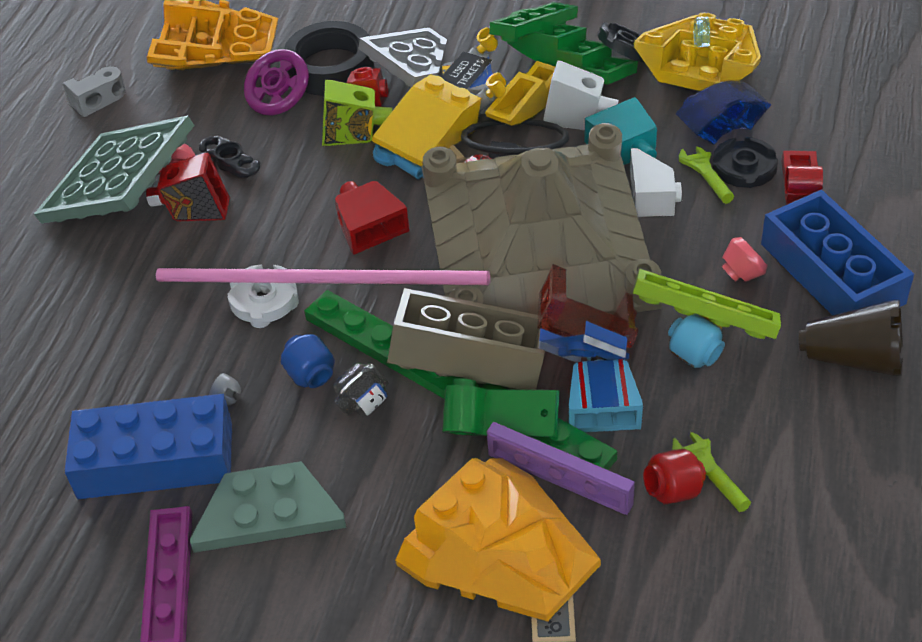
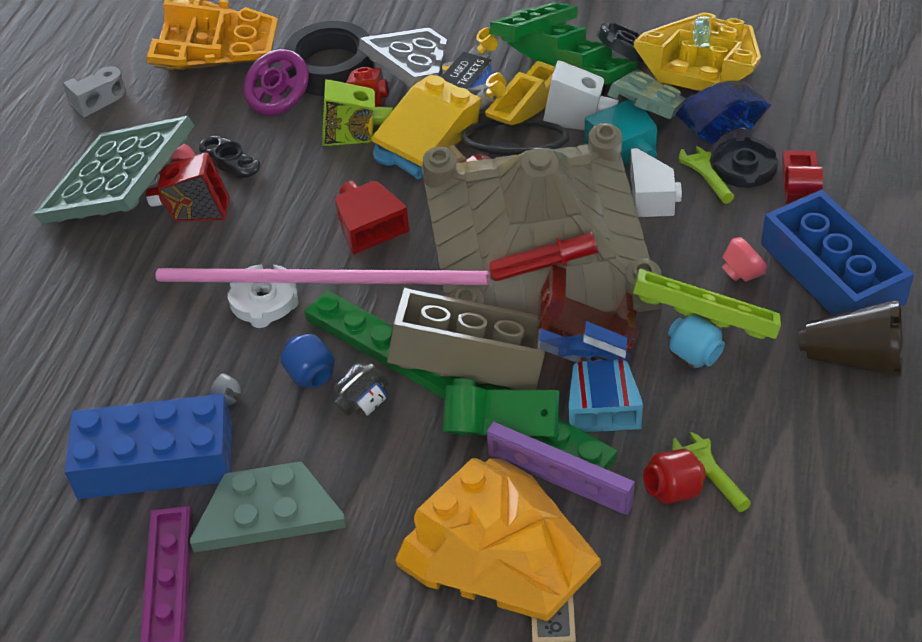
none -> red axle [489,231,598,281]
none -> sand green wing [607,69,686,119]

